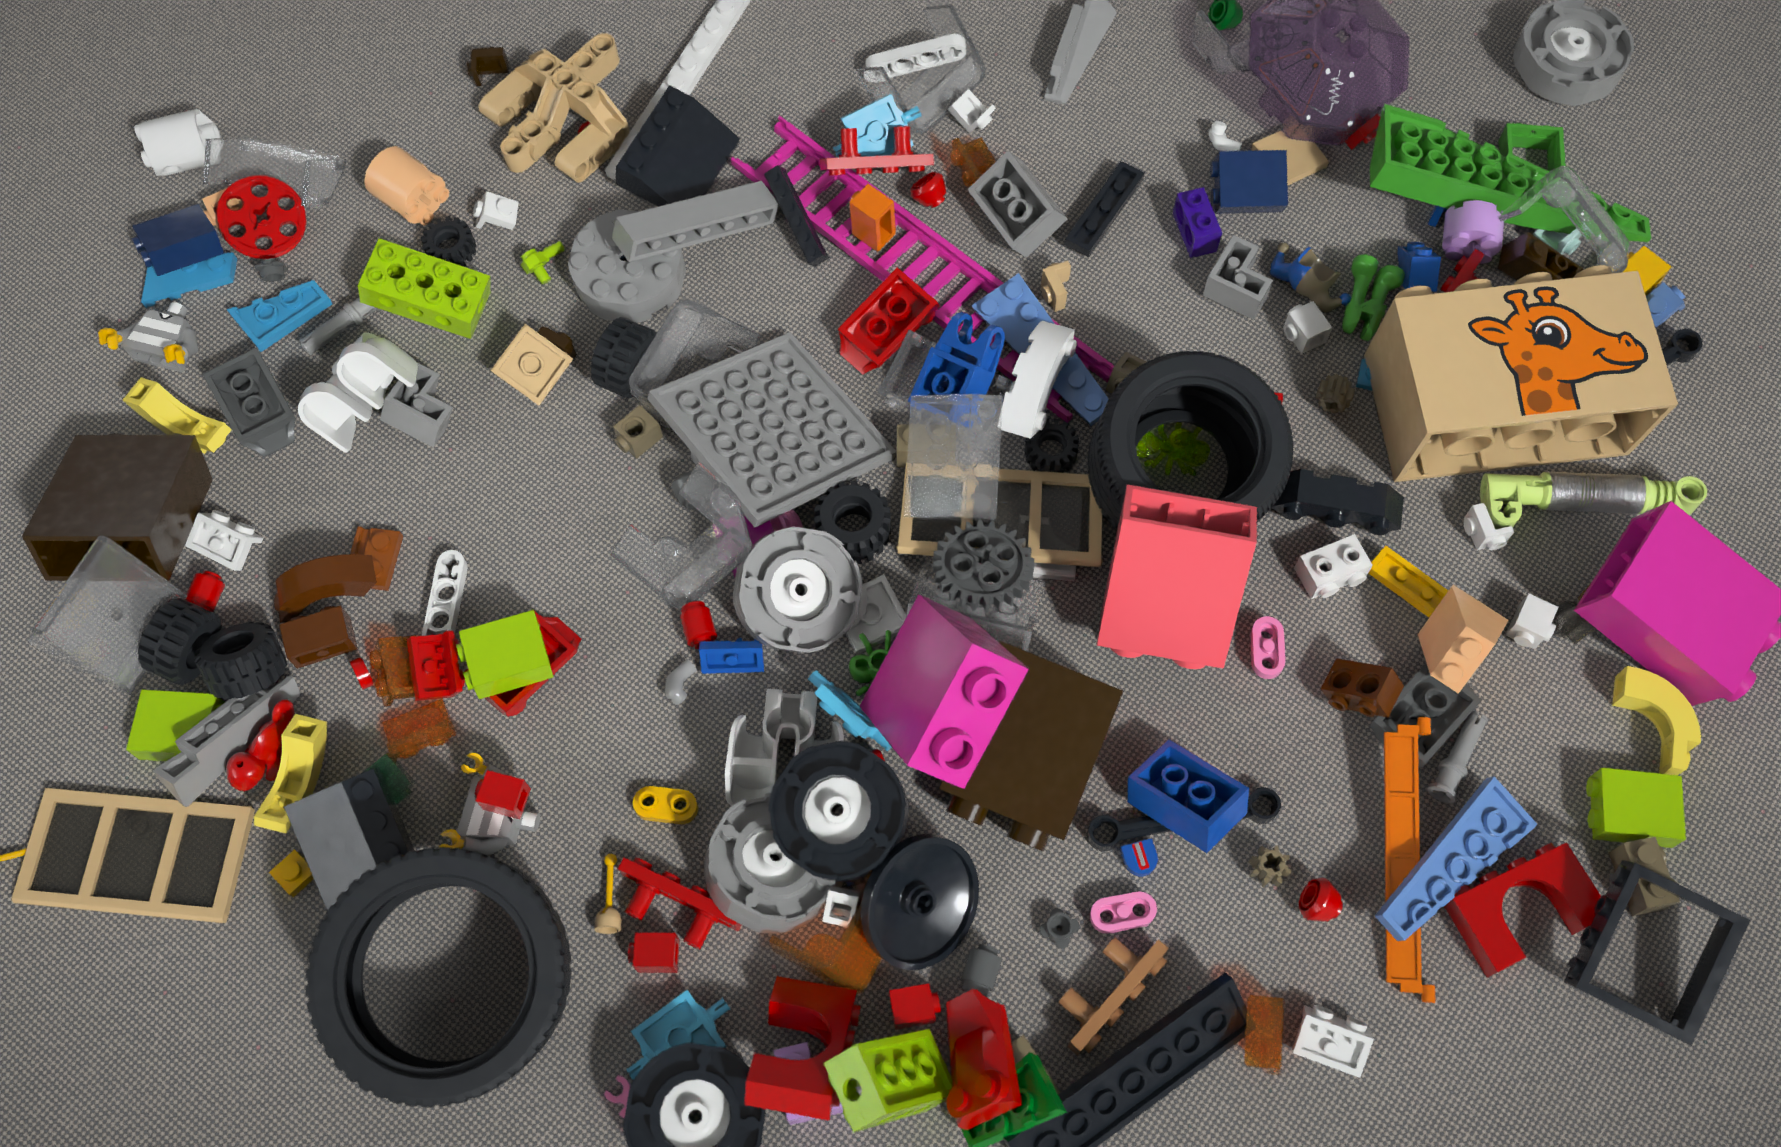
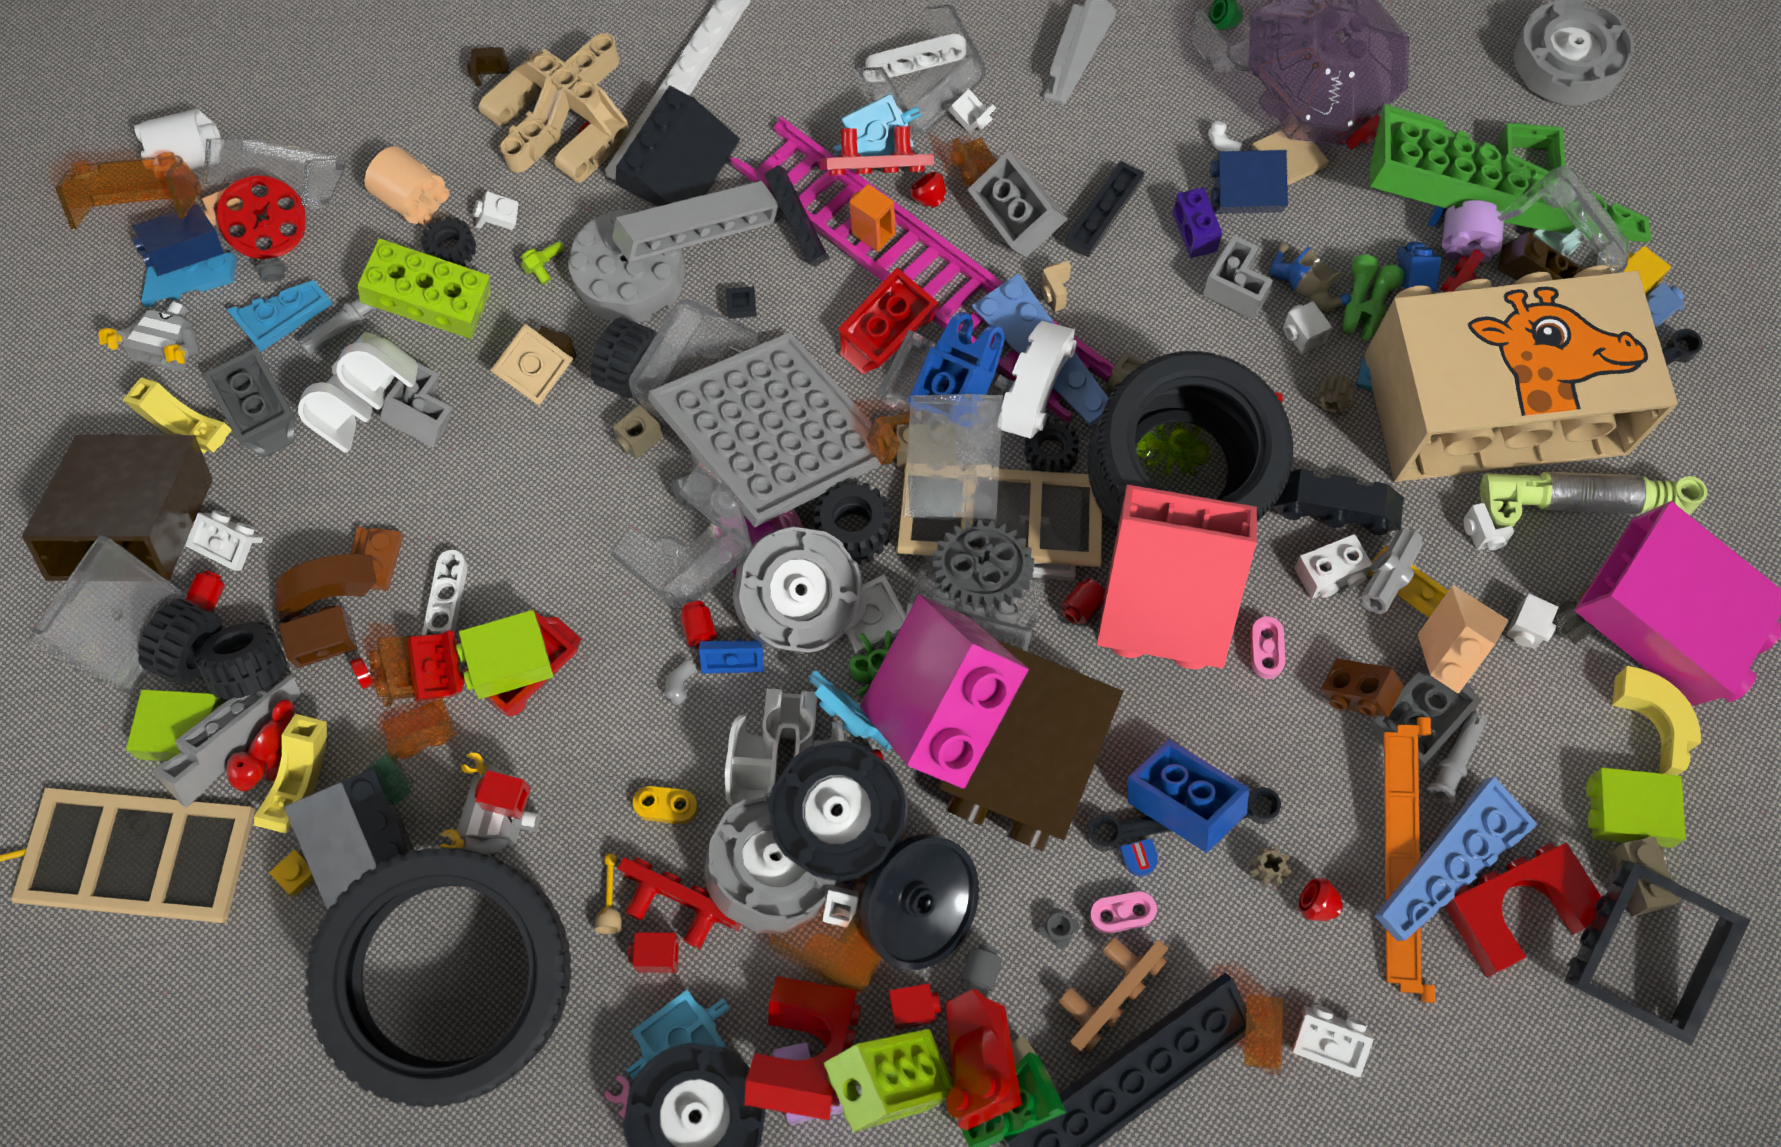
none -> clear orange windscreen [55,152,202,229]
none -> black plate [726,286,757,319]
none -> clear orange bracket [866,410,927,465]
none -> red brick [1061,578,1105,624]
none -> light grey piece [1361,528,1423,614]

